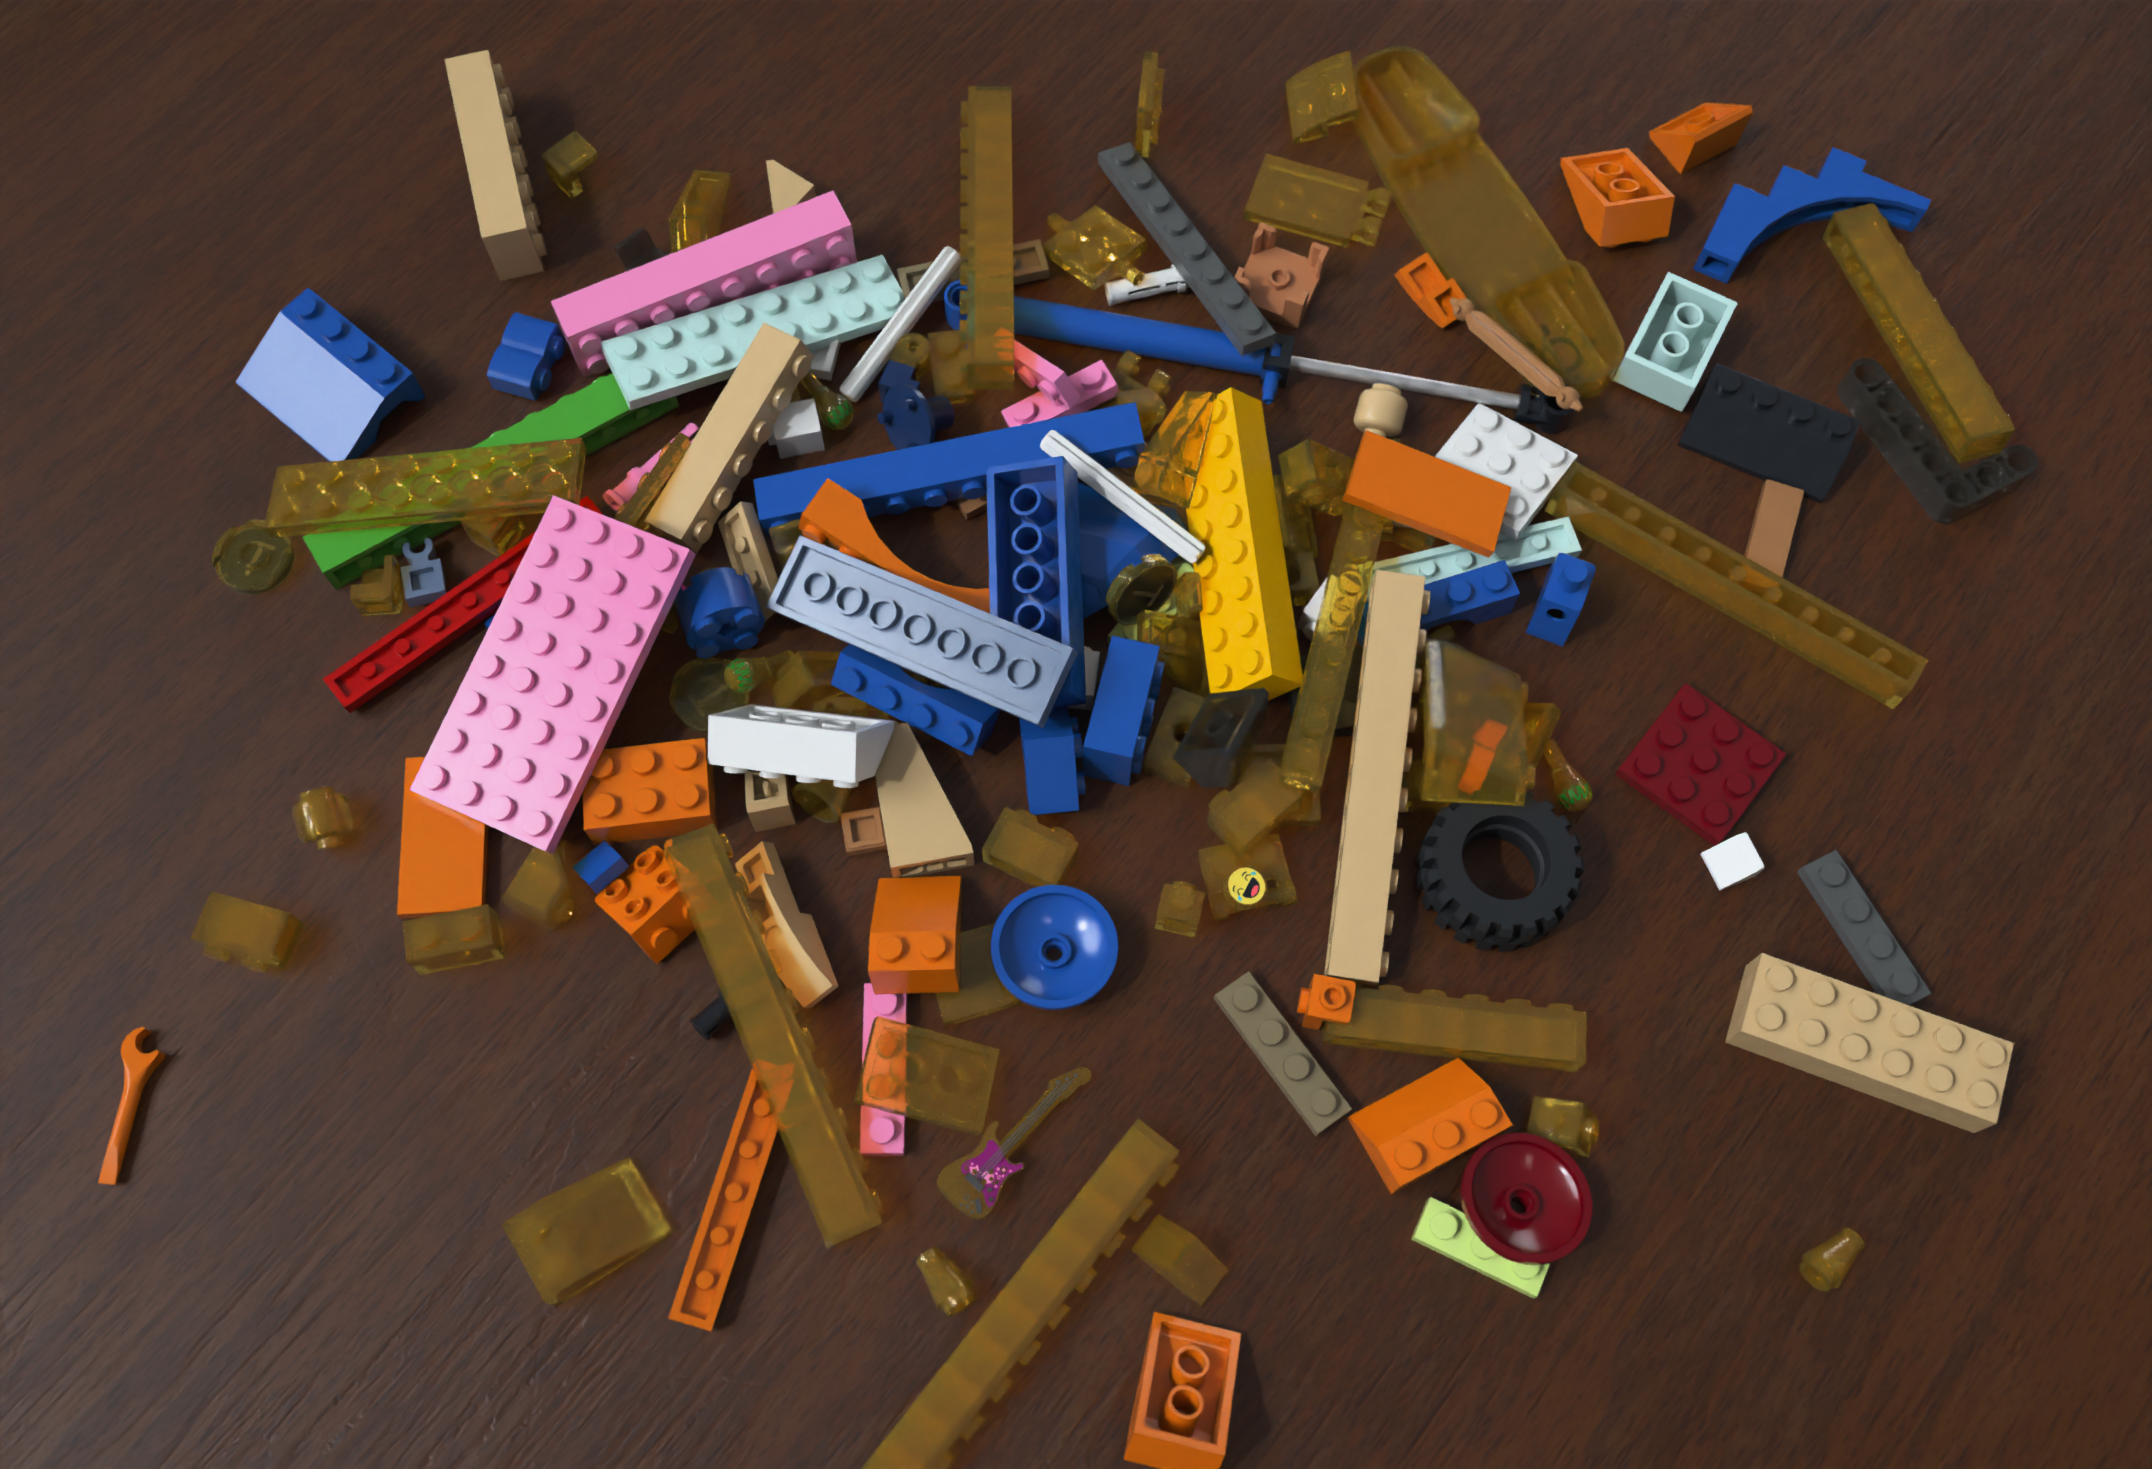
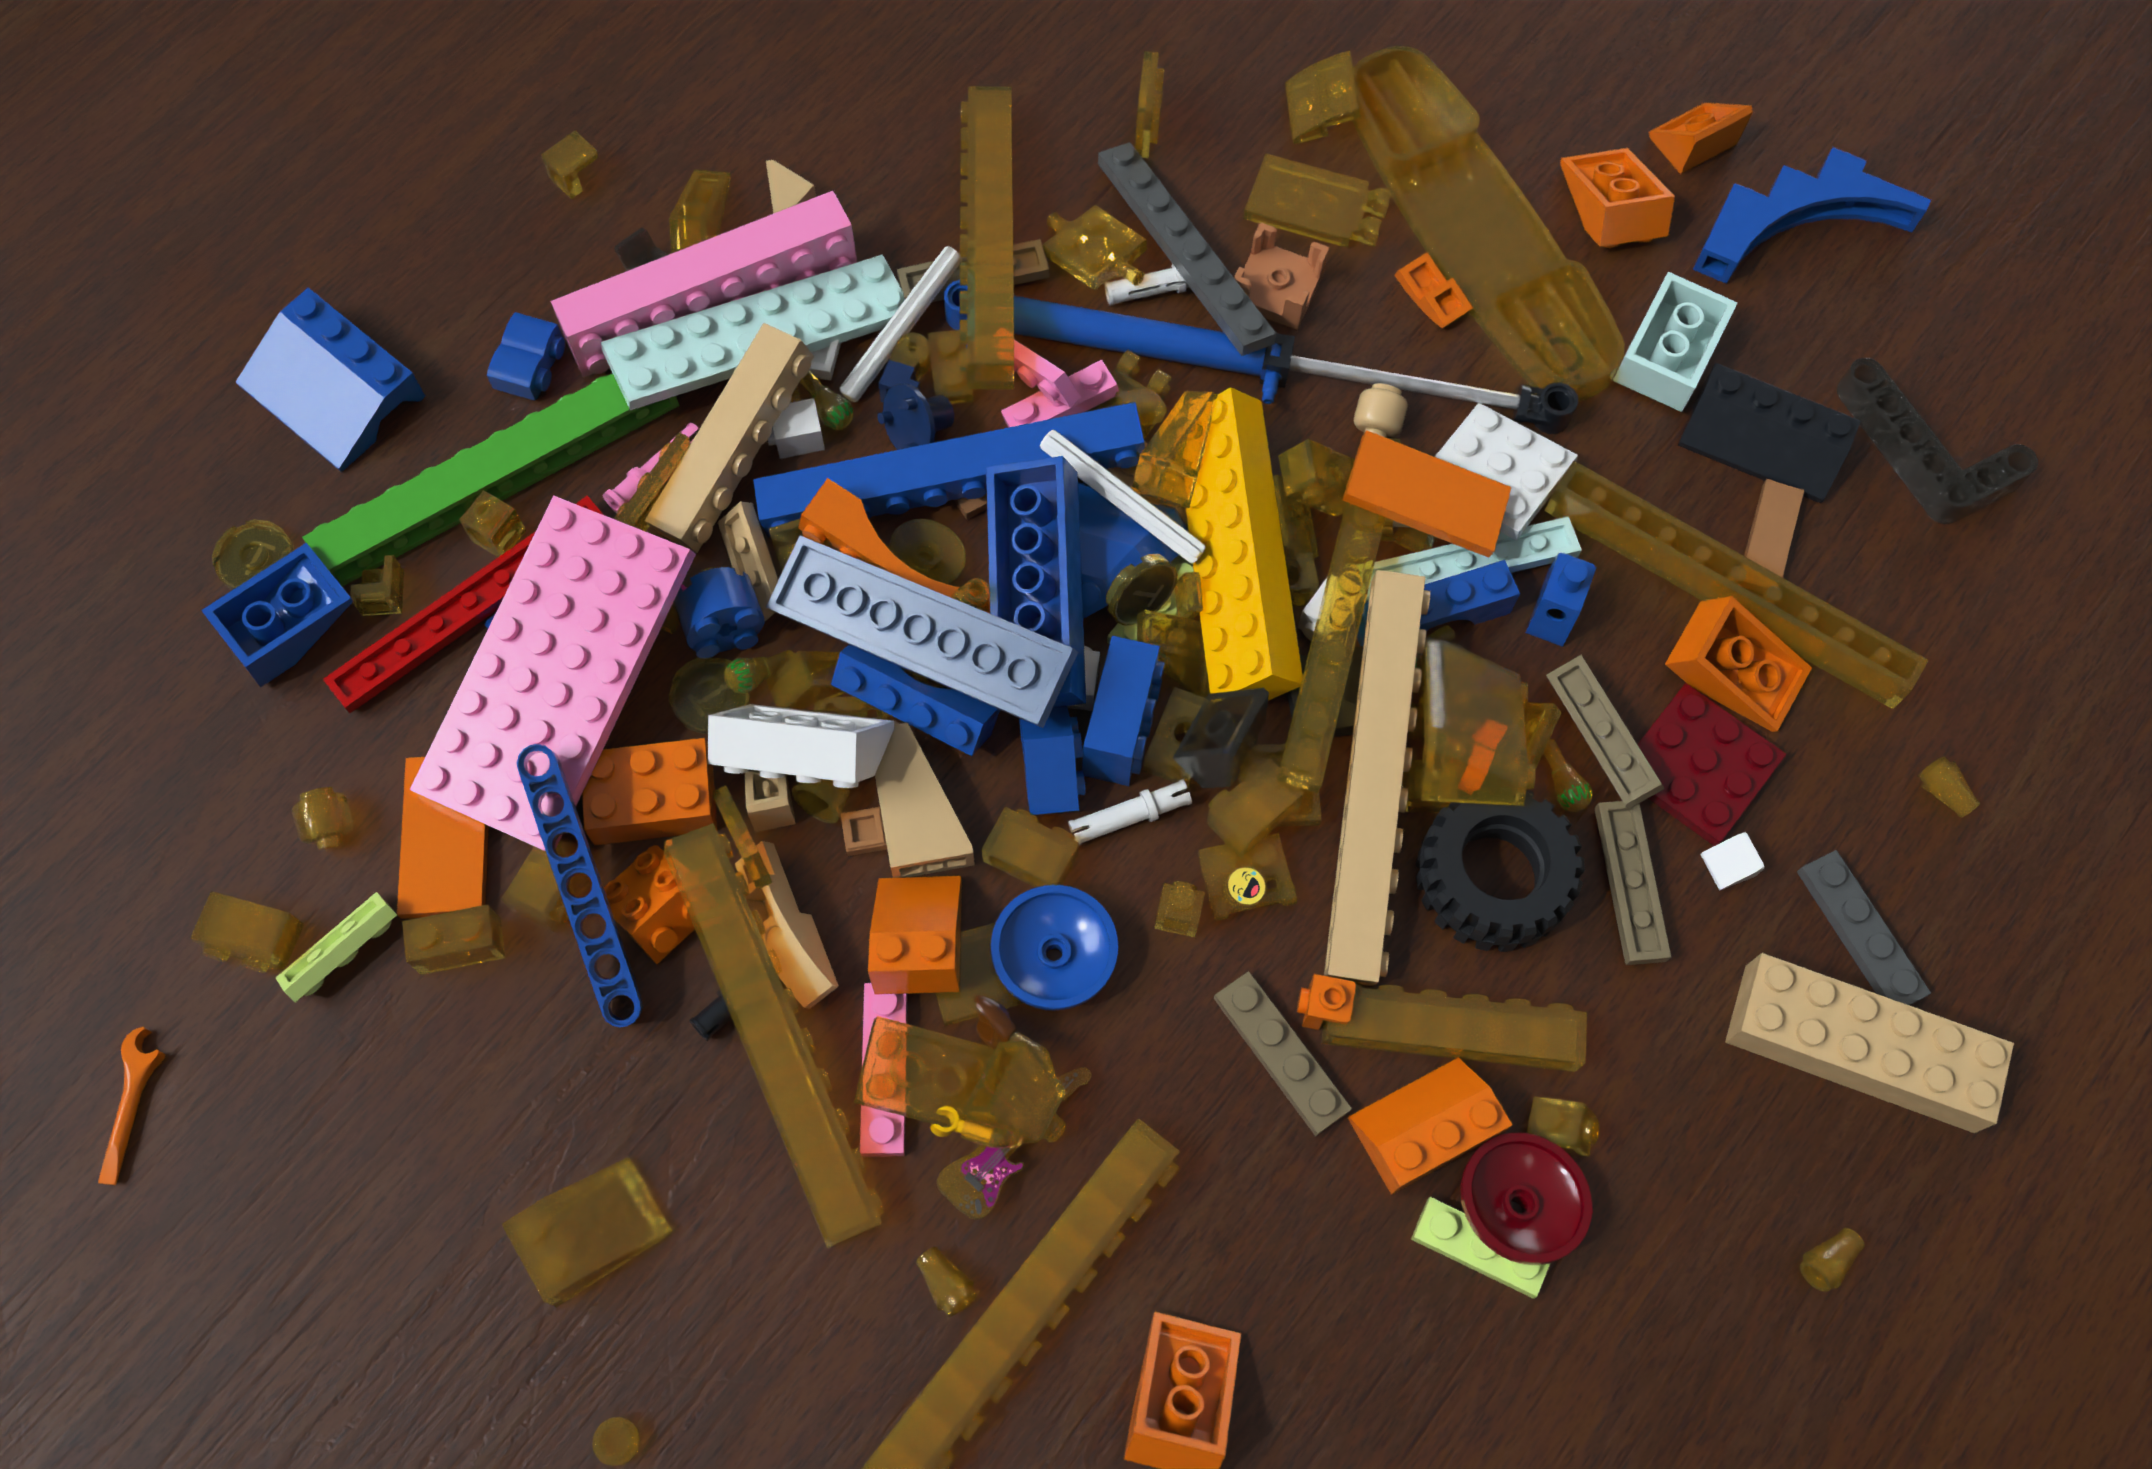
clear yellow plate [263,438,586,538] -> none
sand blue plate [400,538,448,608] -> none
tan brick [444,50,547,281] -> none
blue tile [572,840,629,894] -> none
orange plate [668,1059,796,1332] -> none
clear yellow slope [1131,1214,1228,1306] -> none
medium nougat wheel [1449,297,1583,412] -> none
clear yellow brick [1823,203,2015,463] -> none
none -> blue slope [201,543,353,688]
none -> yellowish green plate [276,892,397,1002]
none -> blue beam [517,744,643,1027]
none -> clear yellow plate [592,1417,640,1466]
none -> clear yellow tile [712,785,773,889]
none -> clear yellow dish [889,519,966,584]
none -> clear yellow torso [930,995,1066,1148]
none -> clear yellow cone [951,578,990,613]
none -> white pin [1068,779,1192,846]
none -> dark tan plate [1546,655,1664,809]
none -> dark tan plate [1594,801,1671,965]
none -> orange slope [1665,596,1812,732]
none -> clear yellow cone [1918,756,1980,818]

